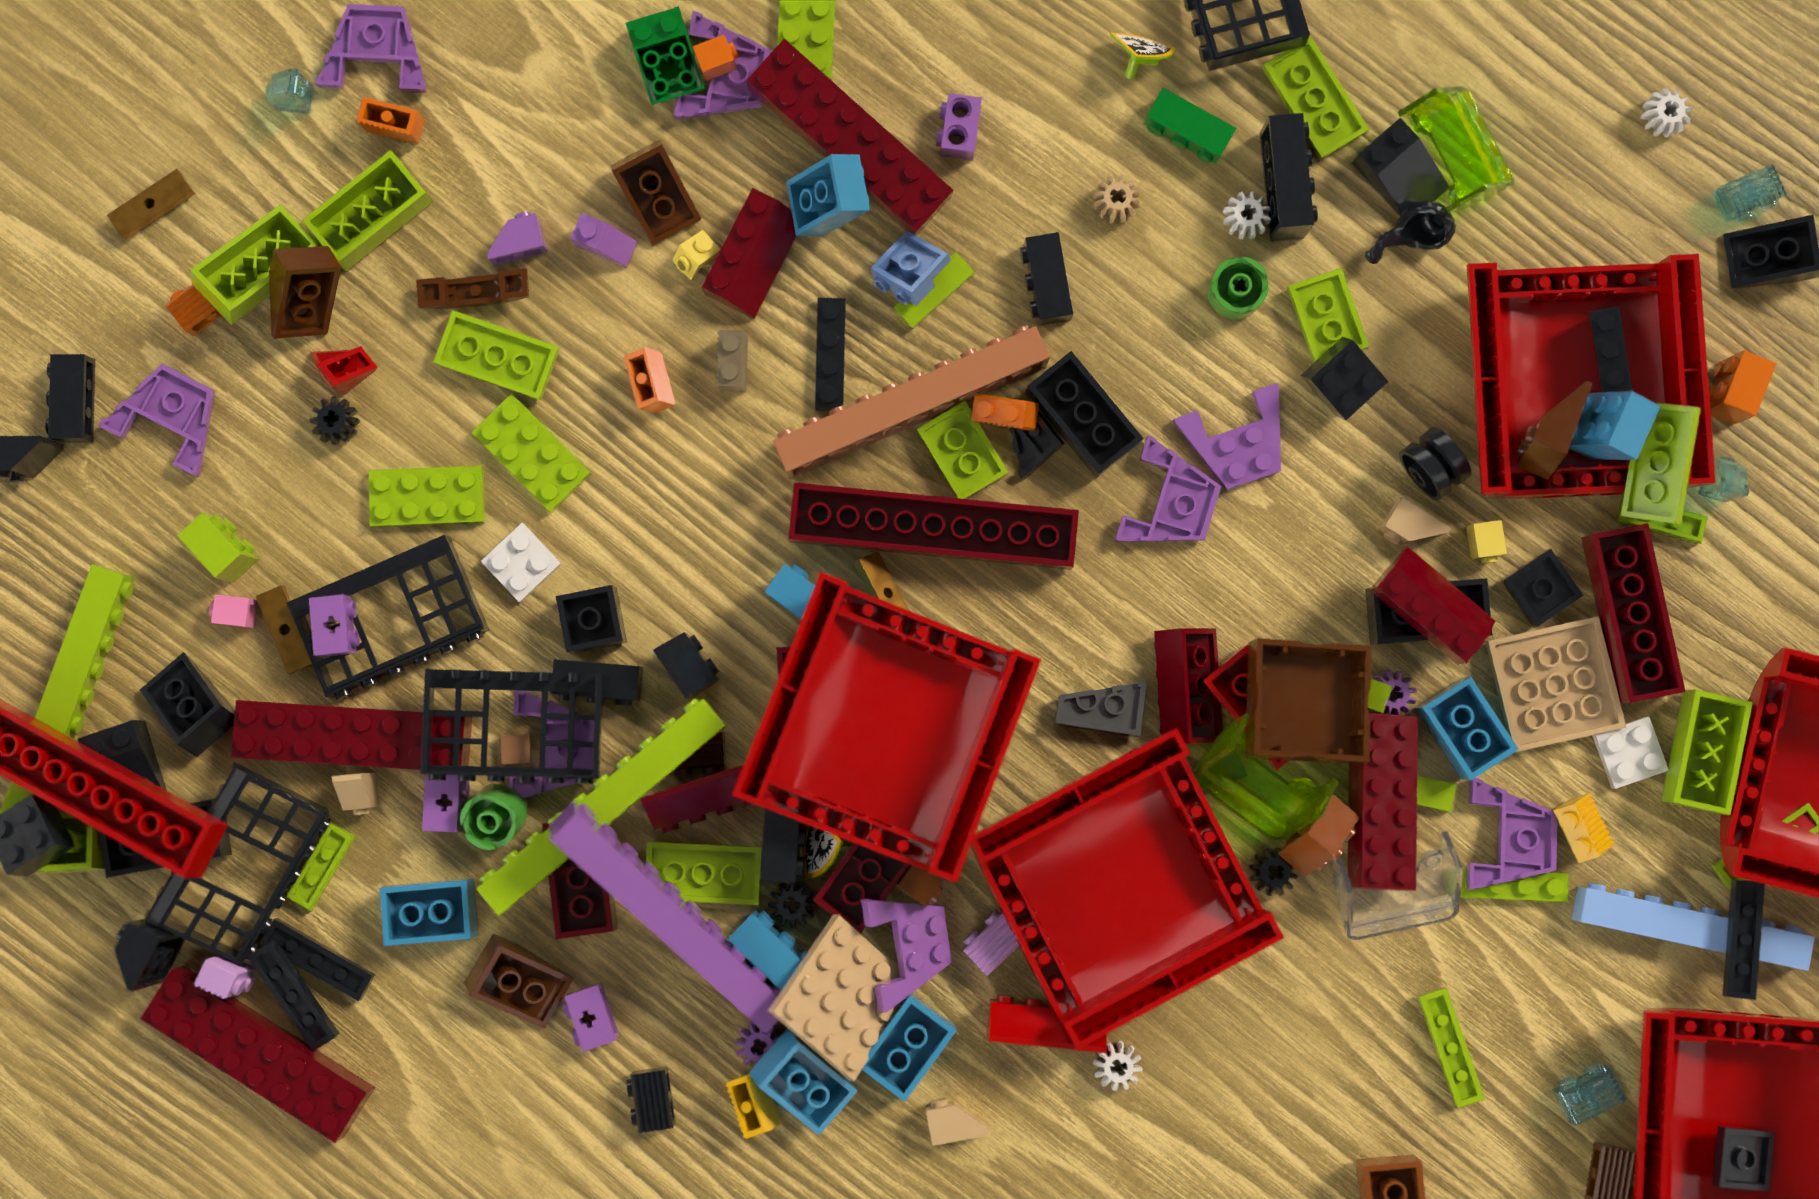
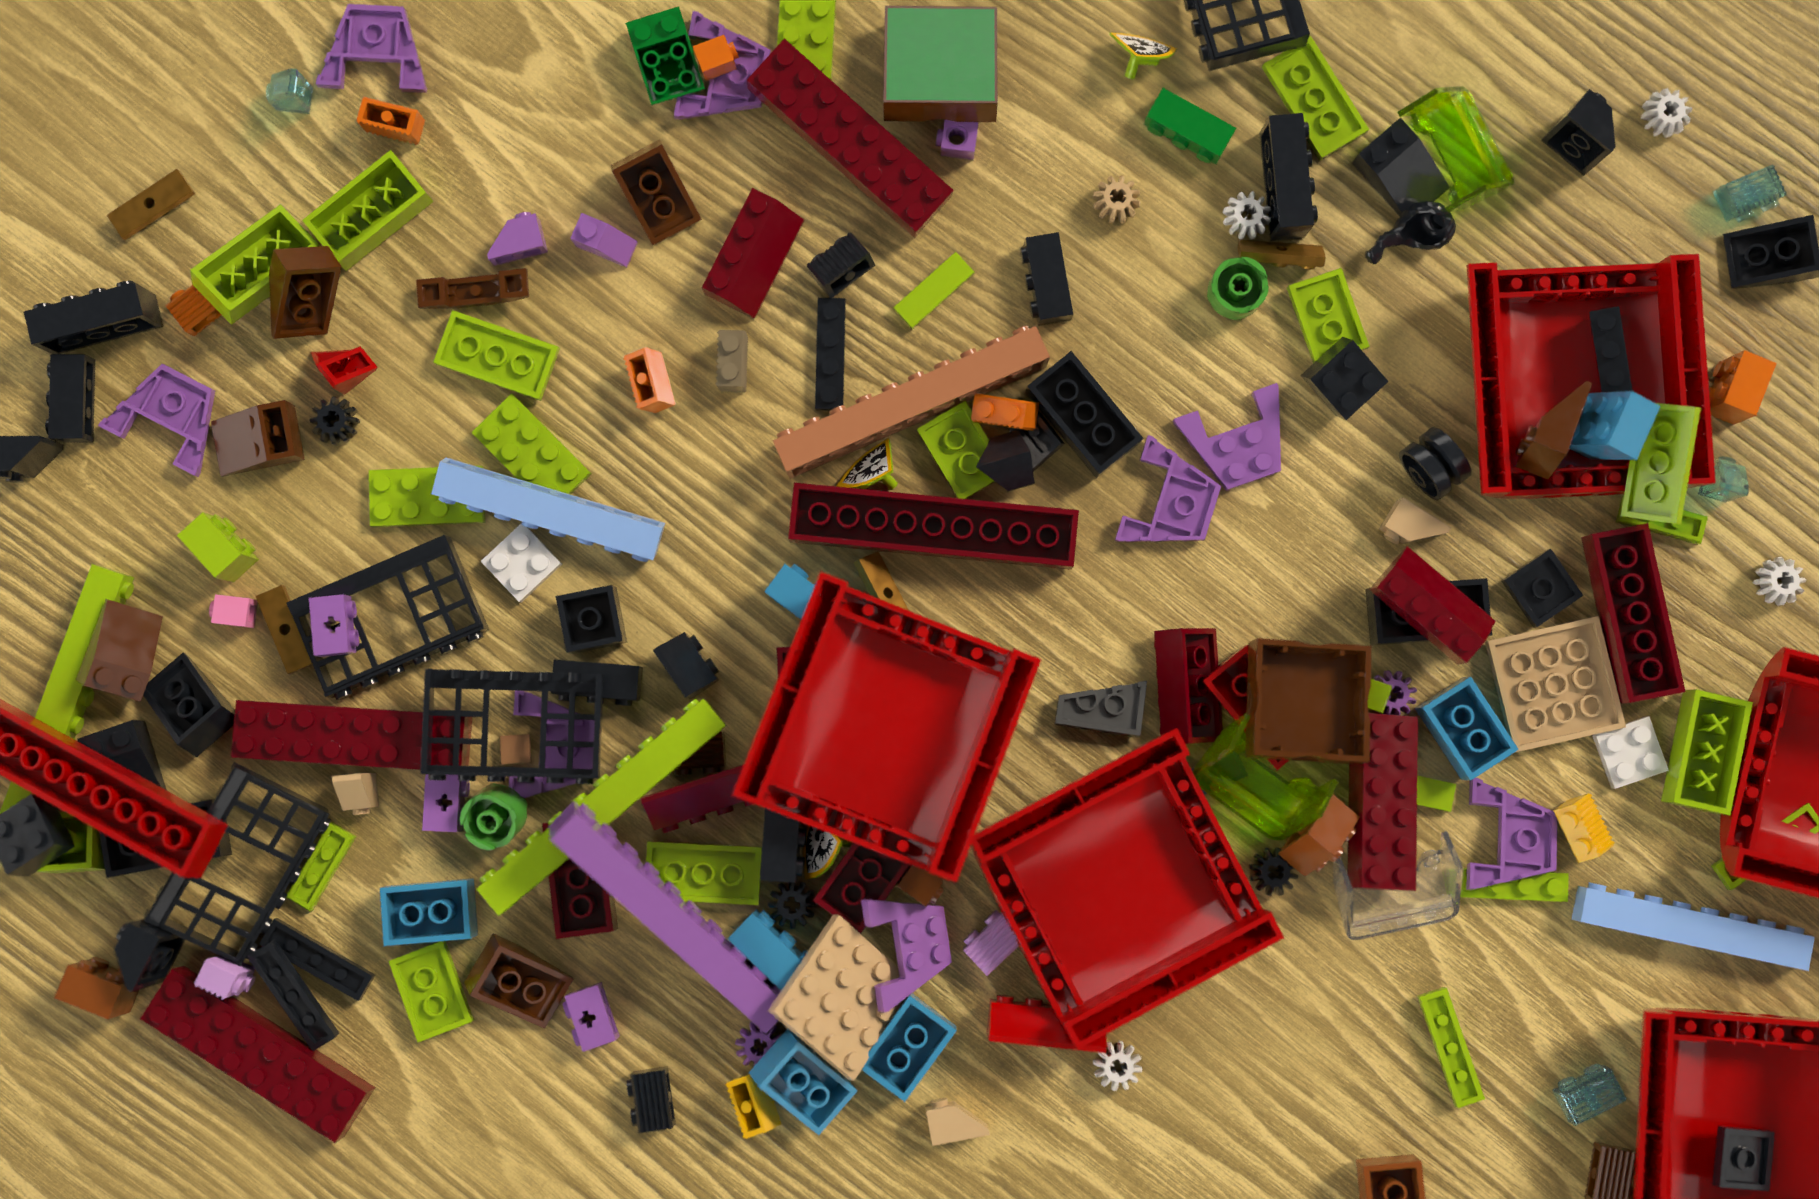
light yellow bracket [673,230,721,280] -> none
dark azure brick [786,154,870,236] -> none
medium blue plate [870,230,951,306] -> none
light yellow brick [1466,520,1507,564] -> none
black plate [1722,879,1765,1000] -> none
none -> black brick [24,281,164,354]
none -> dark orange brick [54,957,139,1020]
none -> reddish brown slope [76,599,163,702]
none -> reddish brown slope [211,400,305,477]
none -> lime plate [388,941,474,1043]
none -> light blue brick [431,457,665,562]
none -> black brick [807,233,876,299]
none -> shield [837,438,898,490]
none -> green tile [883,6,998,122]
none -> black slope [976,430,1035,492]
none -> pearl gold tile [1237,239,1326,270]
none -> black slope [1541,89,1616,176]
none -> white gear [1752,557,1806,606]

